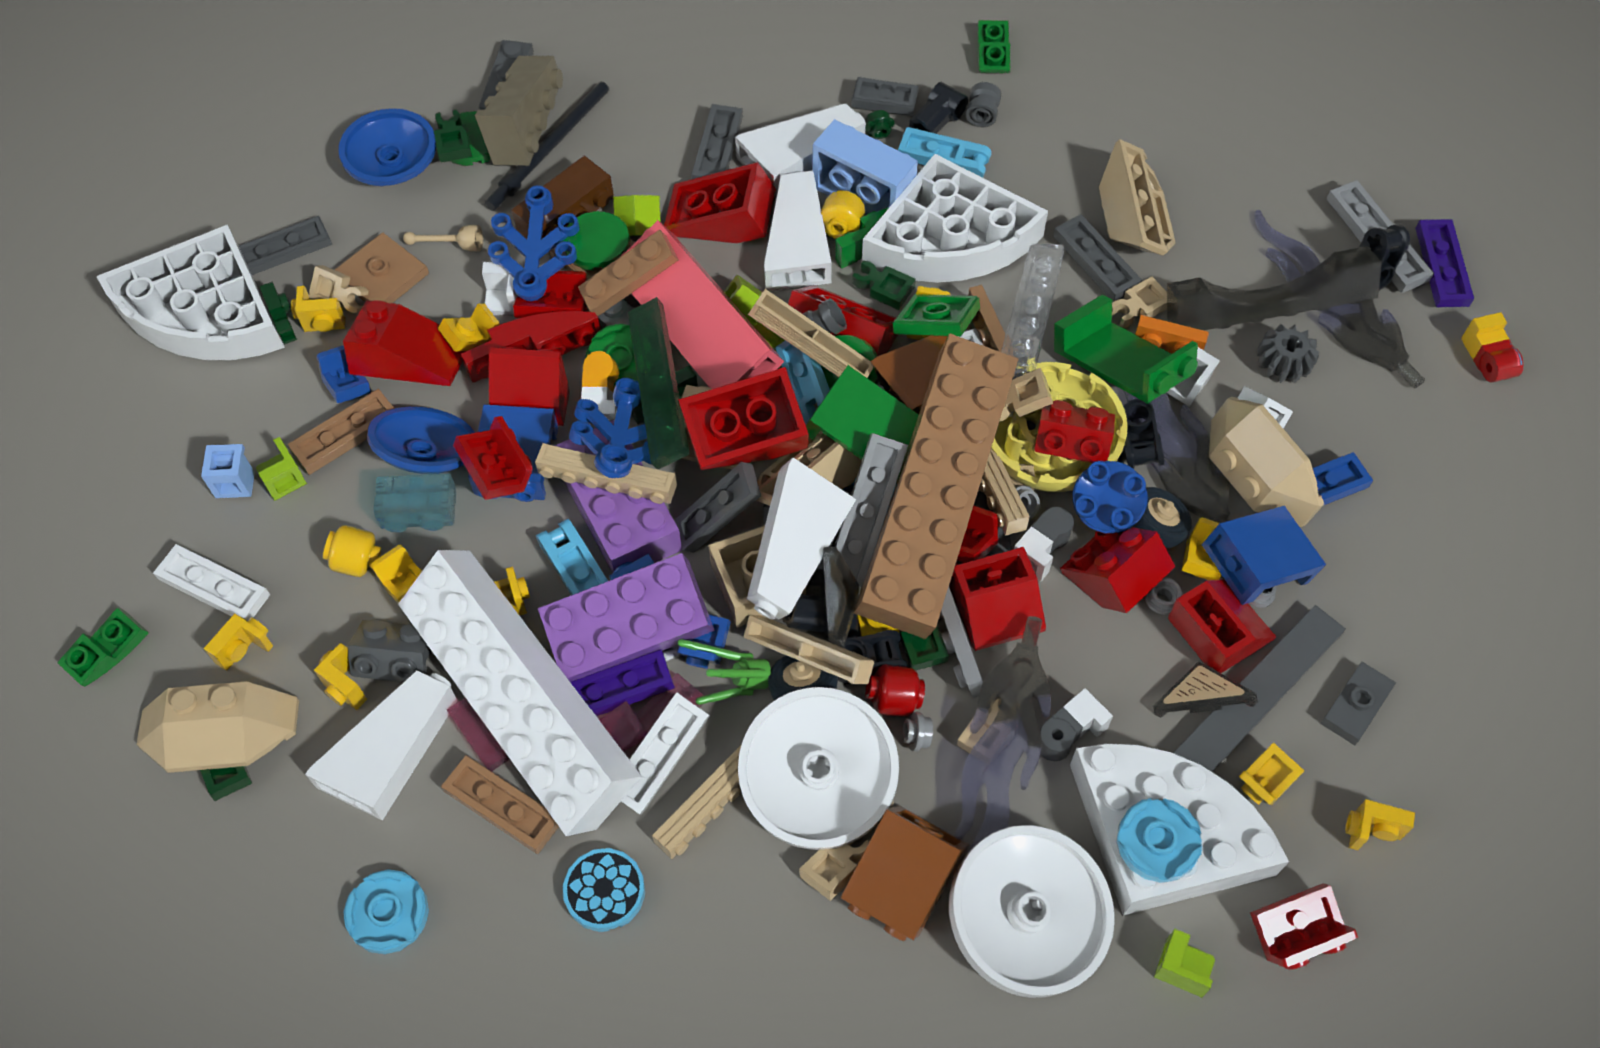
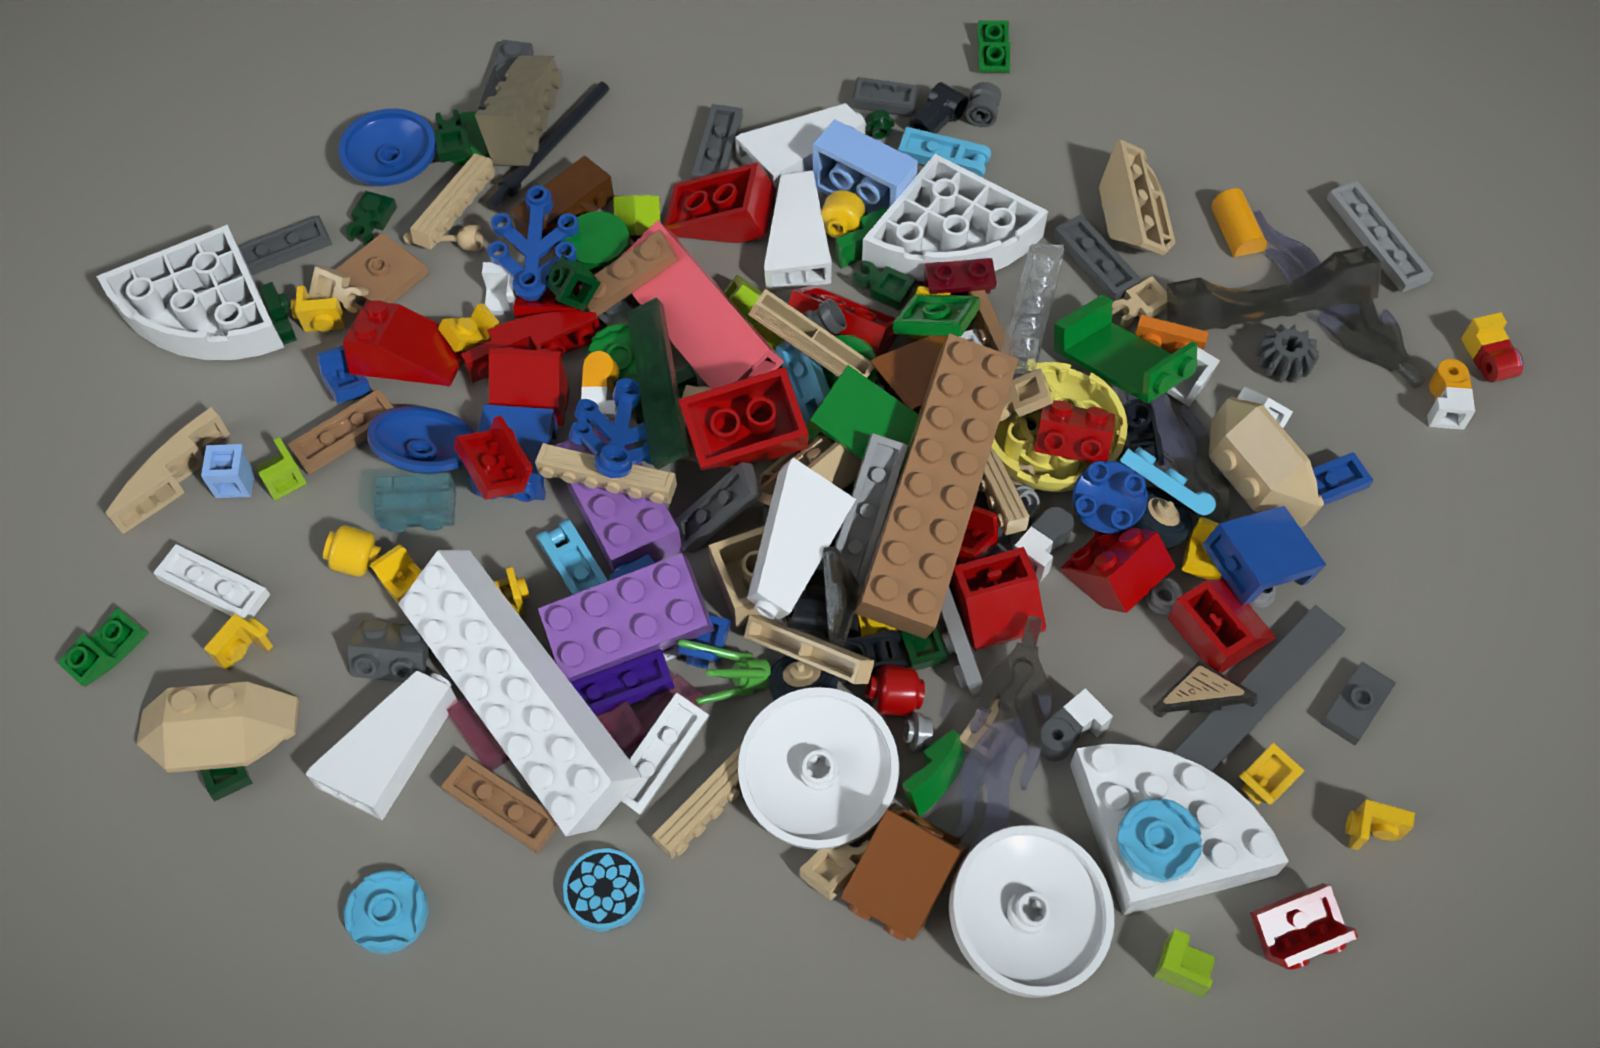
yellow bracket [314,643,367,711] -> none
black piece [1348,225,1410,292] -> none
dark purple plate [1415,219,1474,308] -> none
none -> tan slope [105,407,230,535]
none -> dark green plate [346,190,397,246]
none -> tan piece [410,153,495,250]
none -> dark green brick [545,256,601,311]
none -> green slope [902,729,965,817]
none -> dark red bracket [923,258,997,296]
none -> medium azure plate [1120,446,1216,515]
none -> light orange brick [1211,188,1267,257]
none -> leg [1427,359,1475,430]

